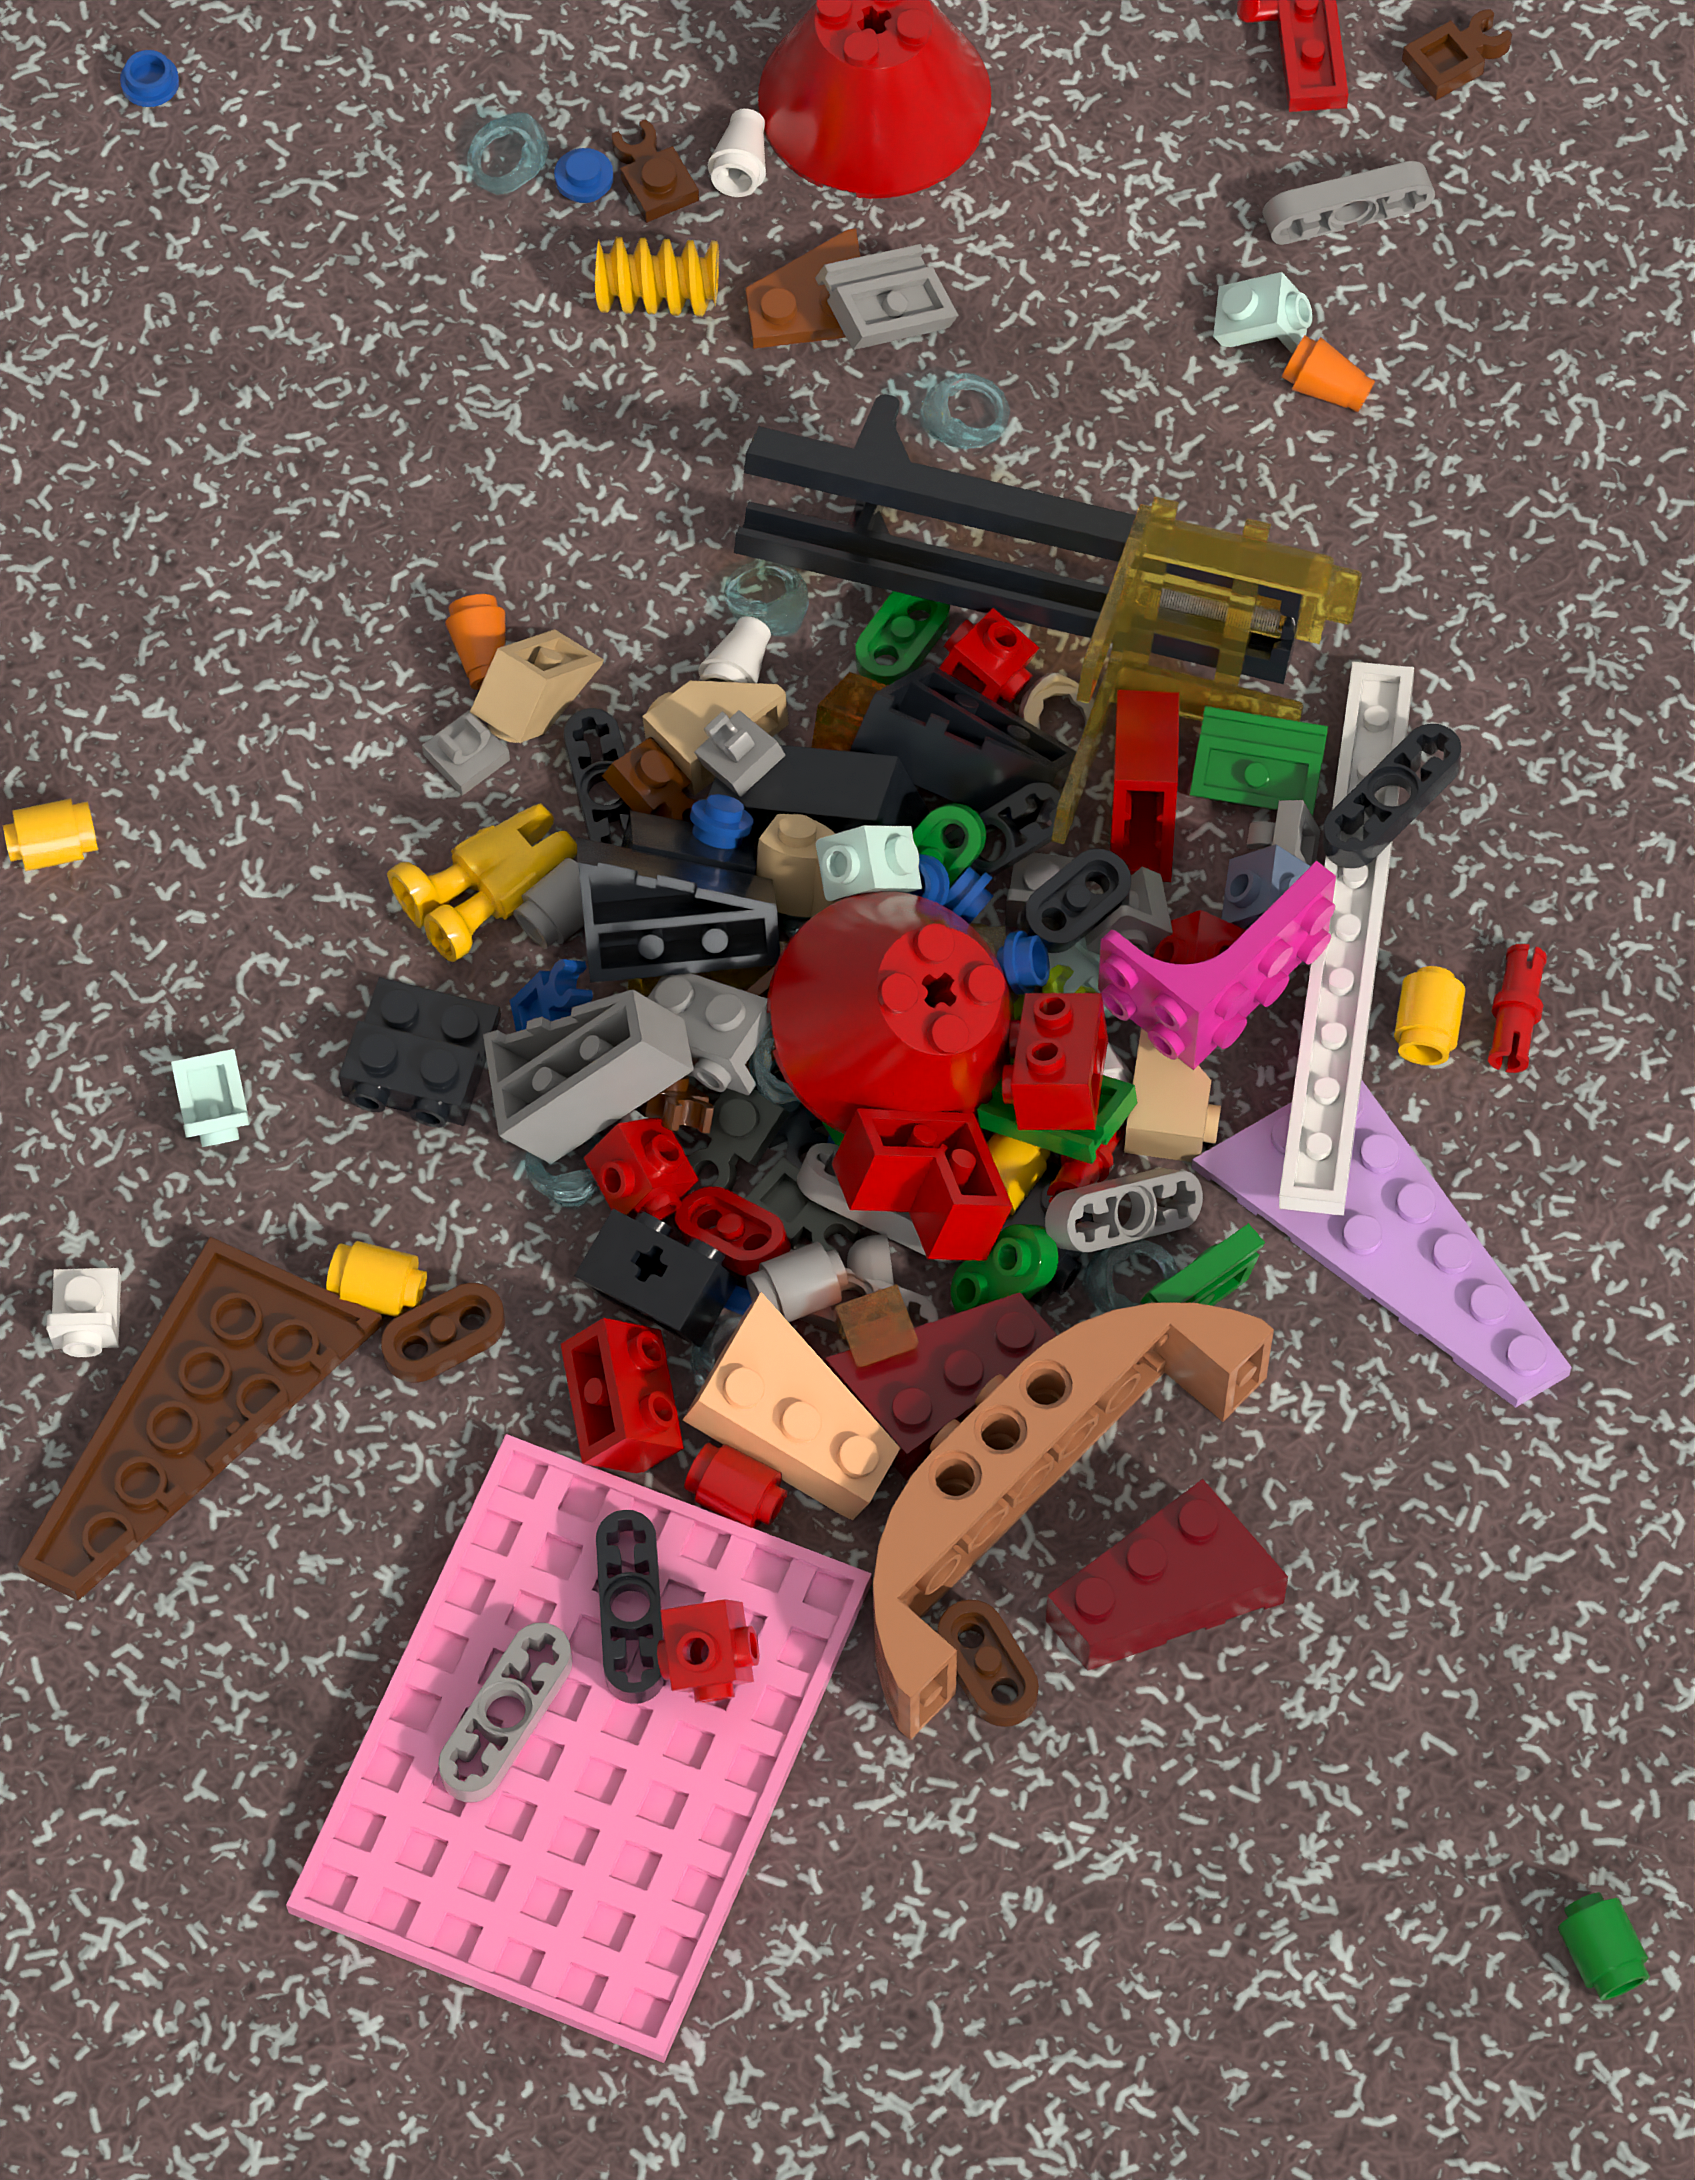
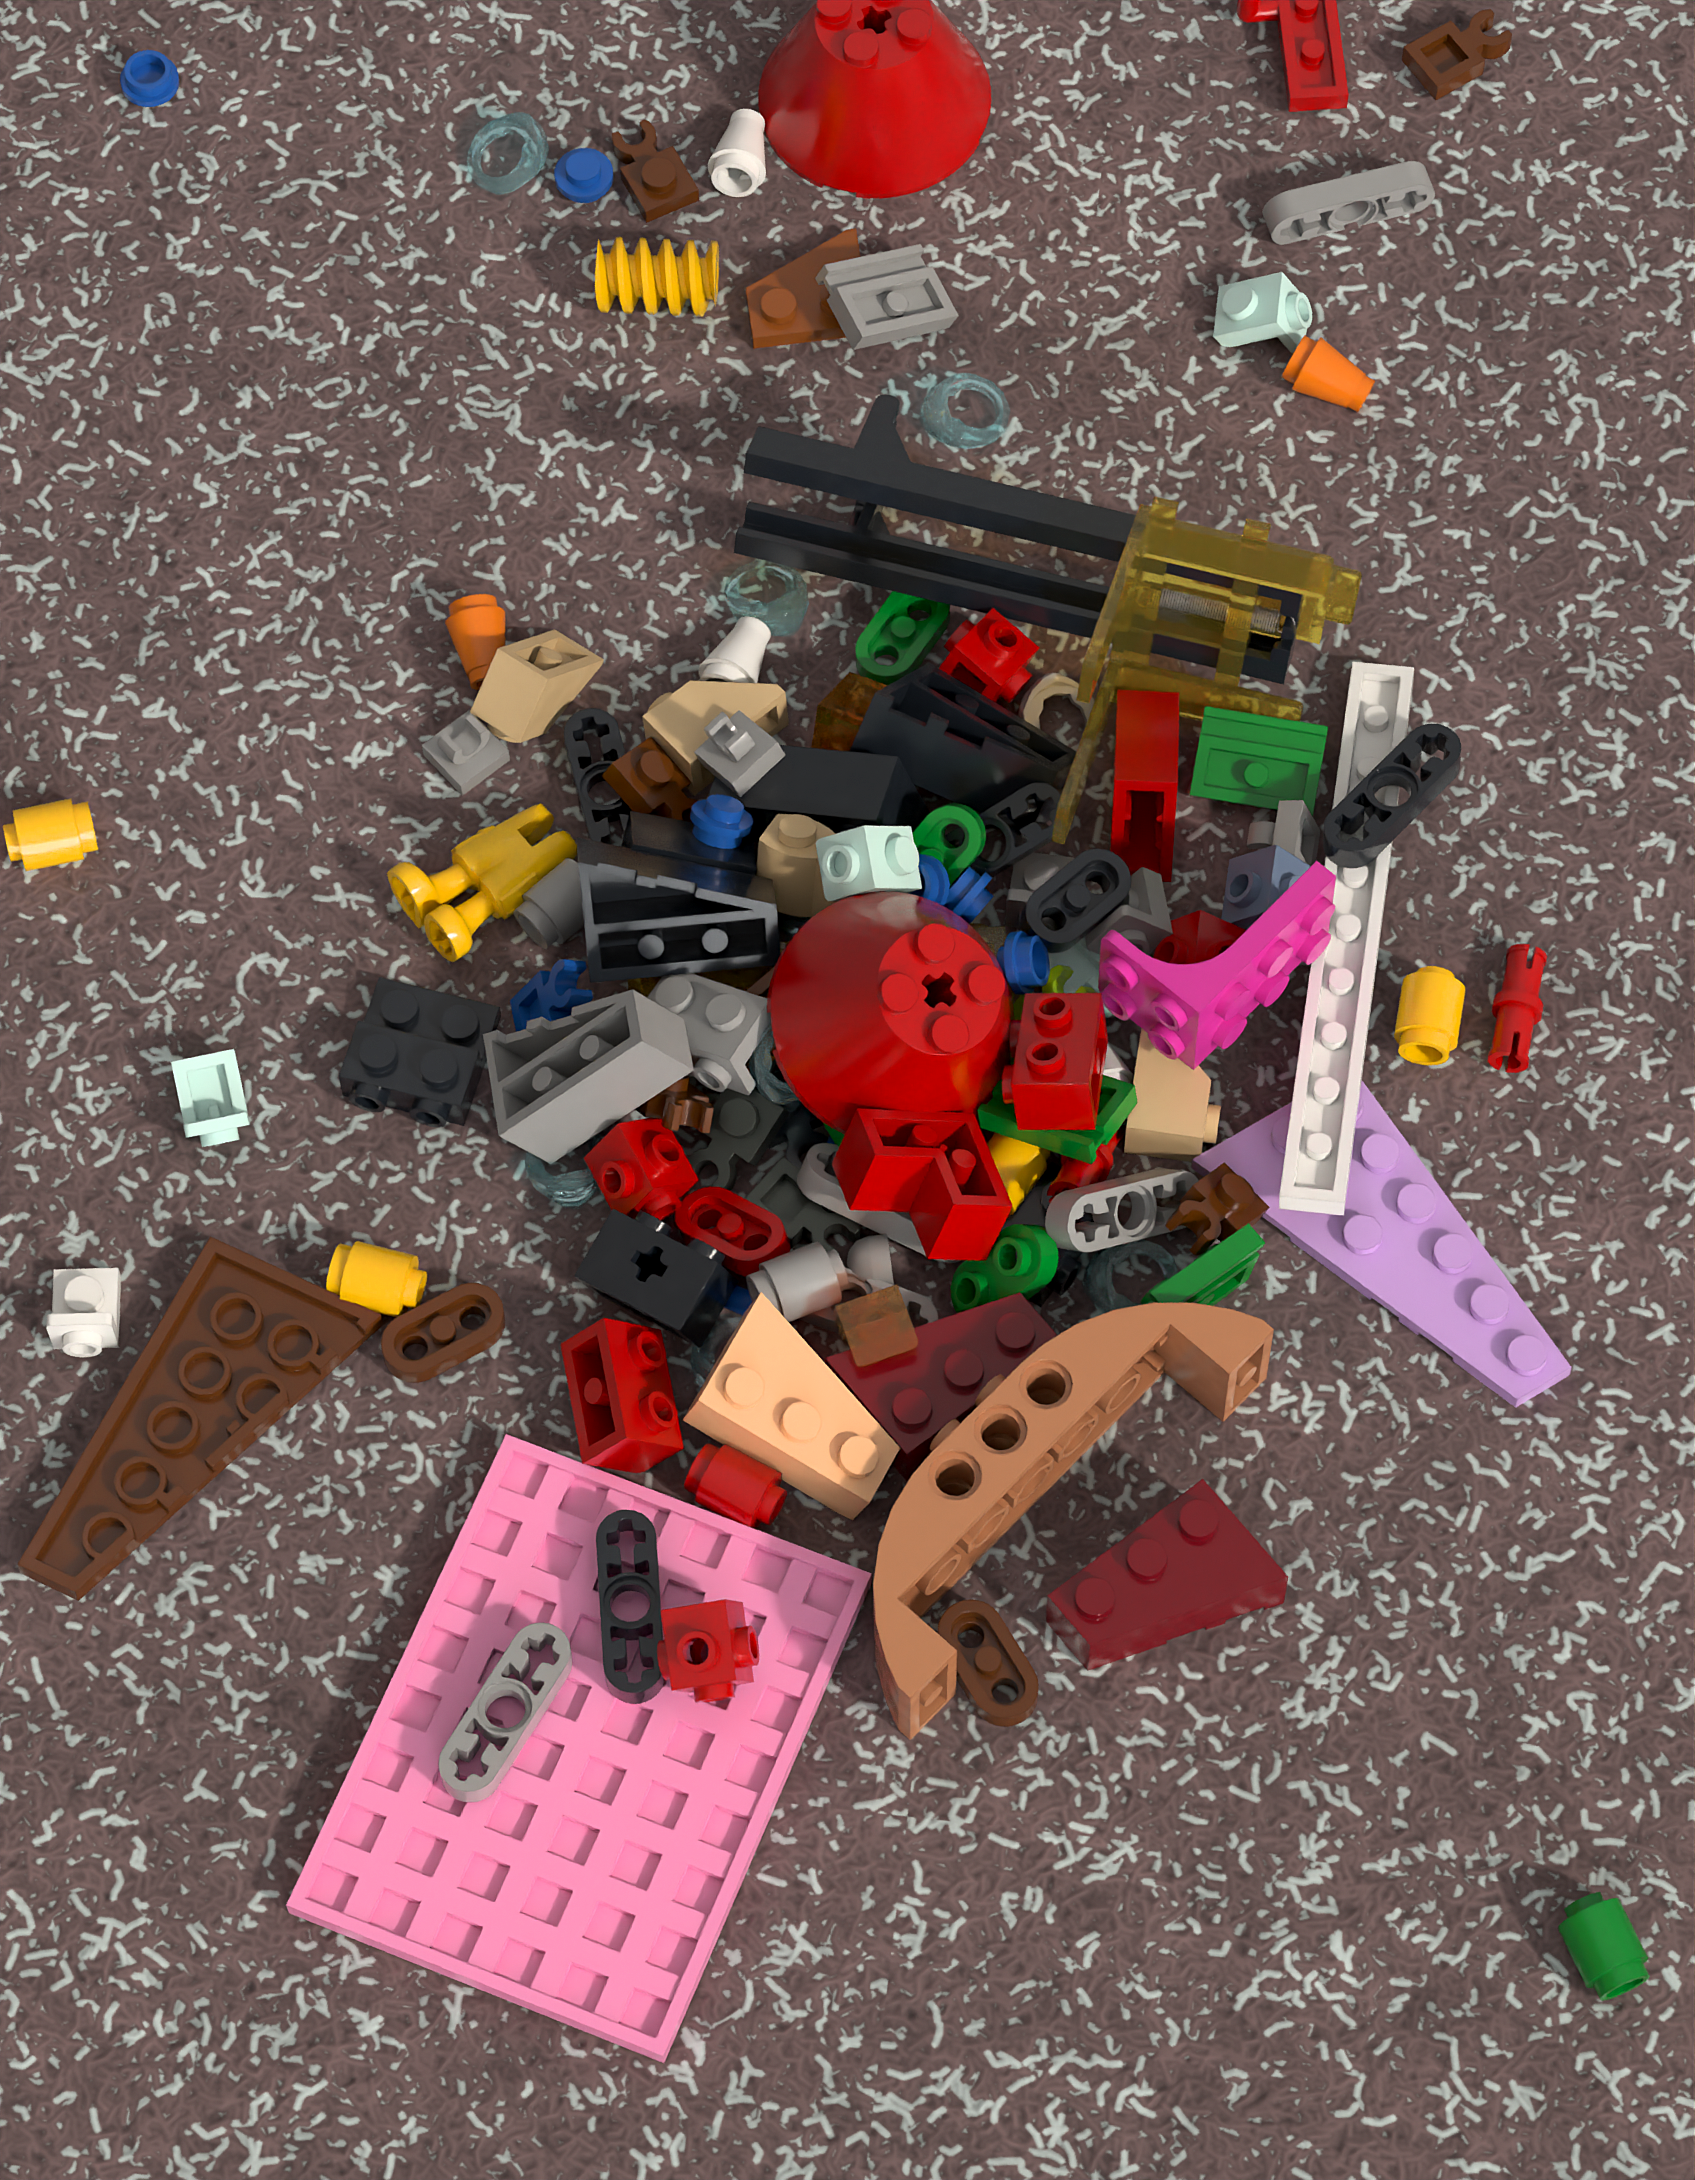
none -> reddish brown plate [1165,1162,1270,1255]

